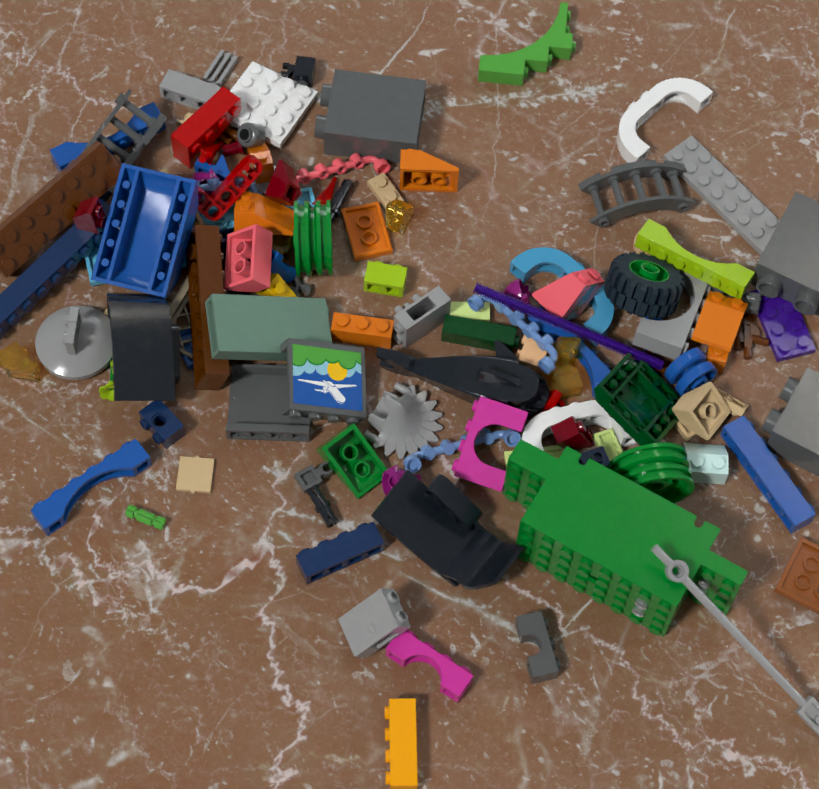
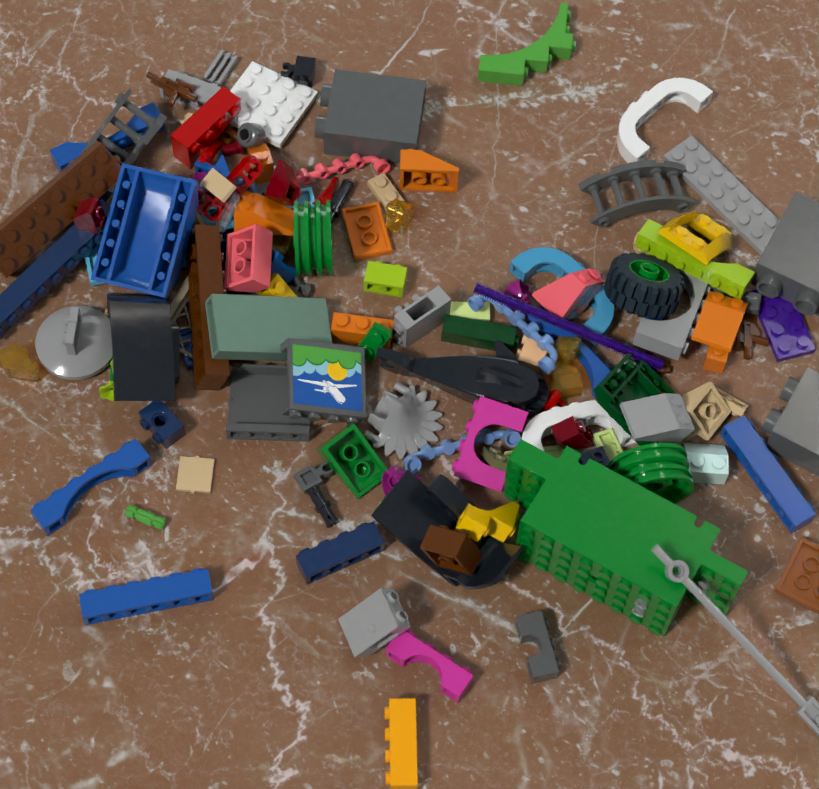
blue wheel [664,347,717,397] -> none
none -> blue brick [79,568,214,625]
none -> reddish brown piece [146,71,198,107]
none -> tan slope [200,168,237,203]
none -> clear tile [216,192,240,233]
none -> green plate [356,322,392,362]
none -> reddish brown brick [420,525,482,576]
none -> yellow arch [455,502,520,542]
none -> olive plate [480,446,508,472]
none -> light grey slope [620,393,695,442]
none -> yellow wedge [658,211,732,265]

